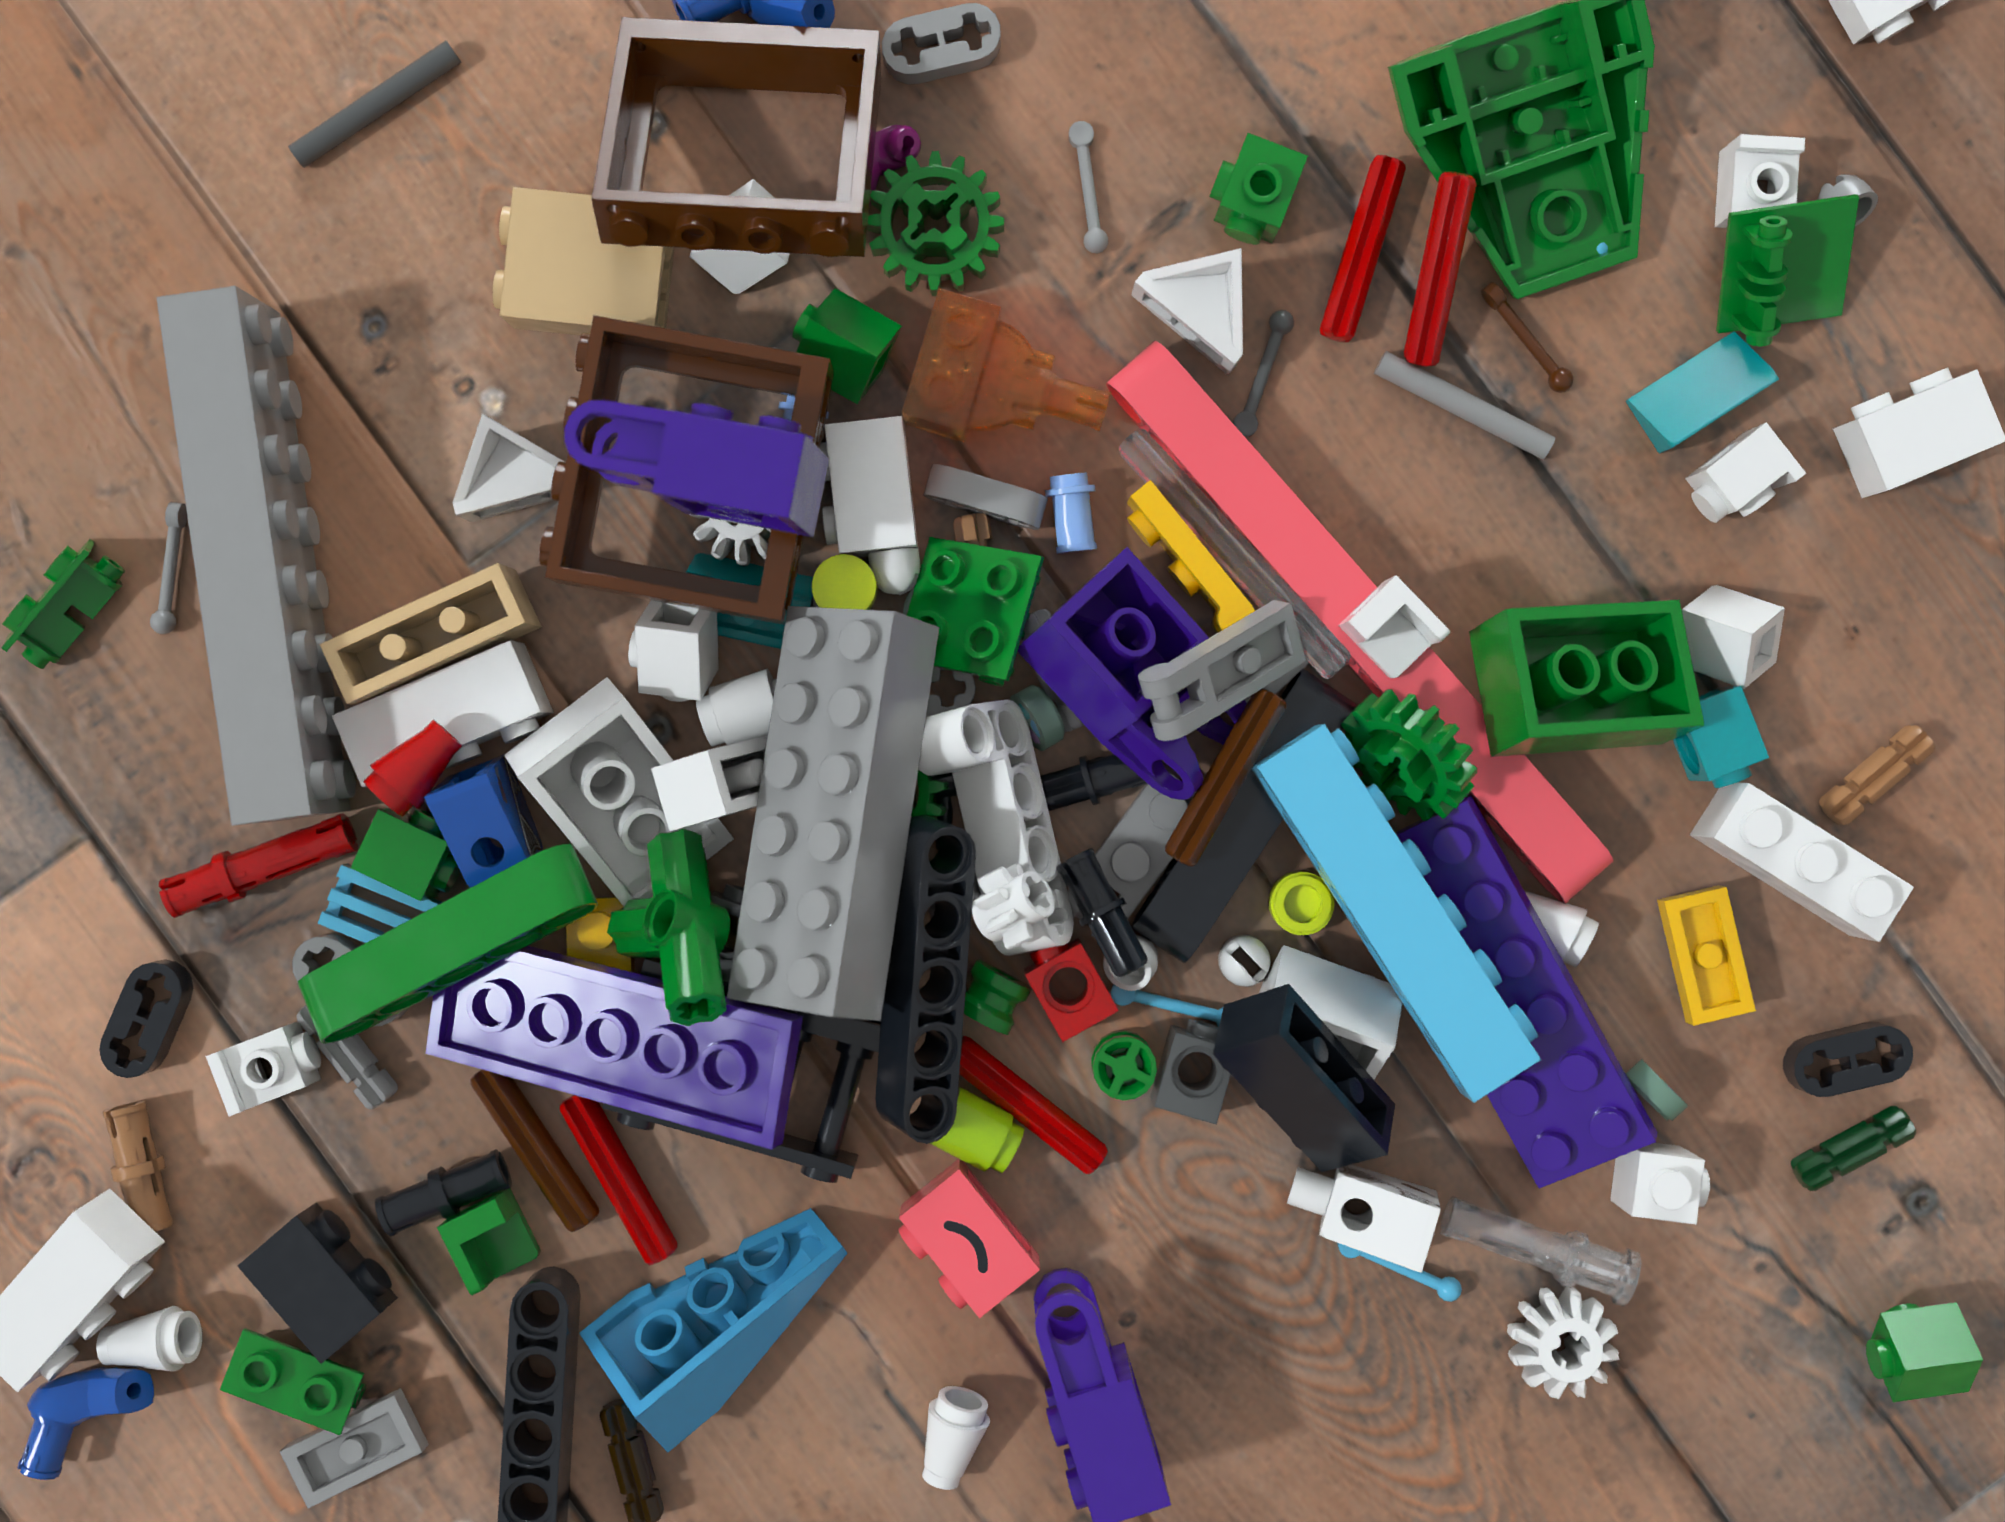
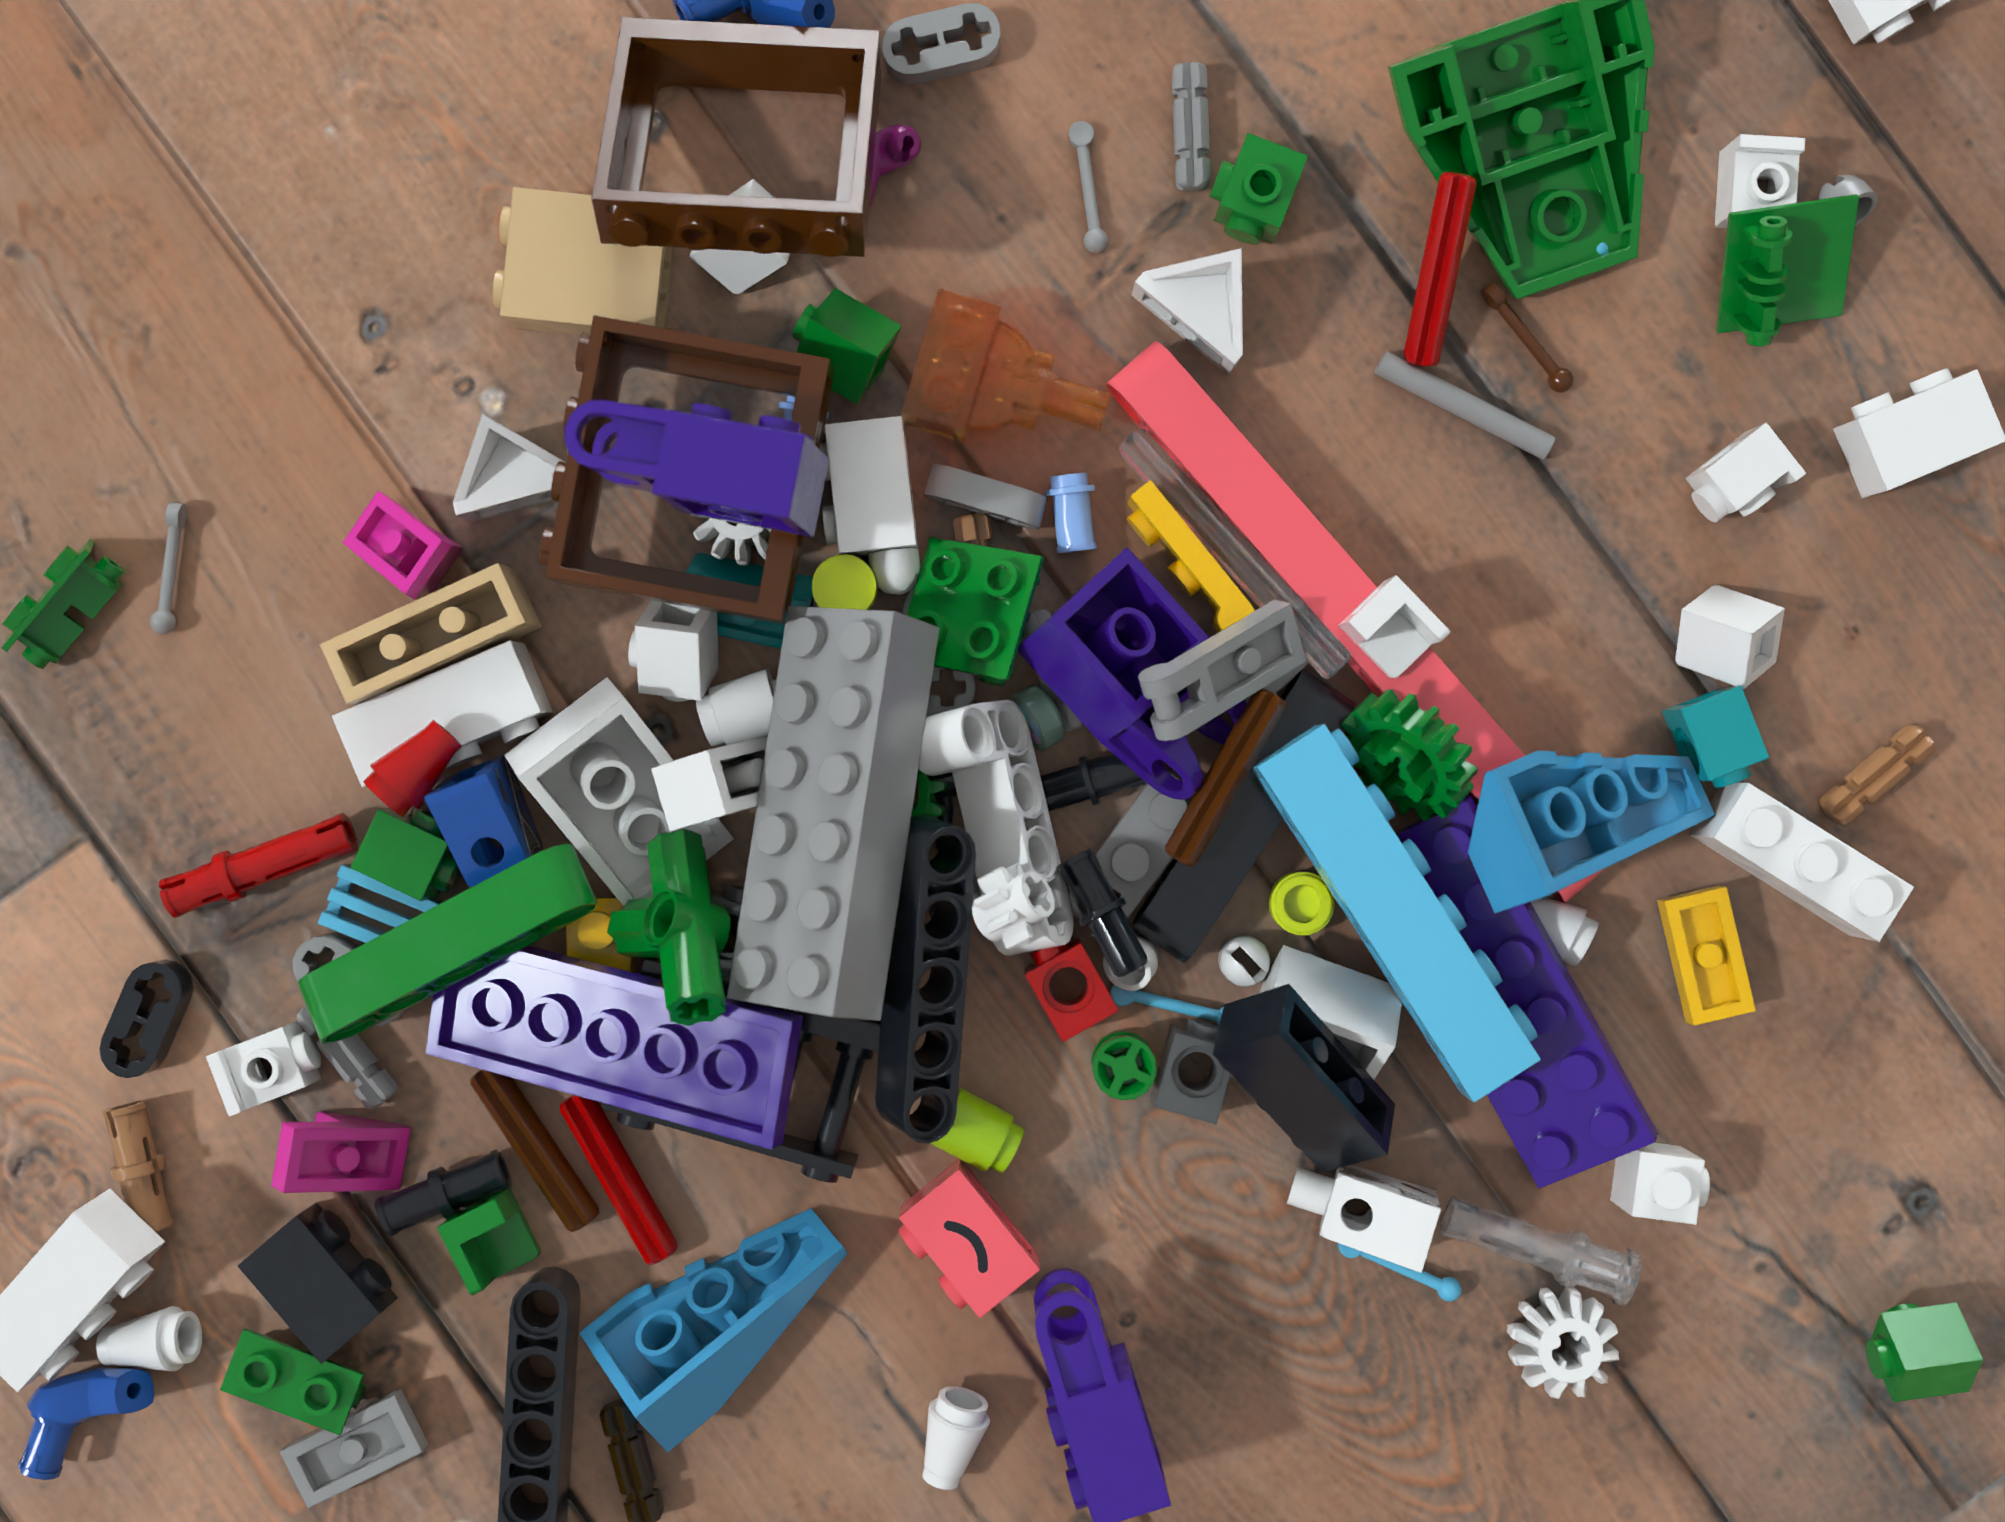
light grey brick [156,286,356,826] -> none
dark grey bar [288,40,462,168] -> none
green gear [867,151,1004,297] -> none
red axle [959,1036,1108,1175] -> none
green wheel [964,959,1032,1035] -> none
dark grey hinge [1233,310,1294,438] -> none
red axle [1320,155,1406,343] -> none
green brick [1469,600,1705,757] -> none
teal slope [1625,331,1779,454] -> none
sand green tile [1626,1059,1688,1121] -> none
black beam [1783,1022,1913,1097] -> none
dark green axle [1791,1106,1916,1191] -> none
none -> dark pink slope [271,1111,411,1193]
none -> dark pink slope [342,491,463,600]
none -> light grey axle [1172,62,1211,192]
none -> dark azure wedge [1468,751,1715,913]

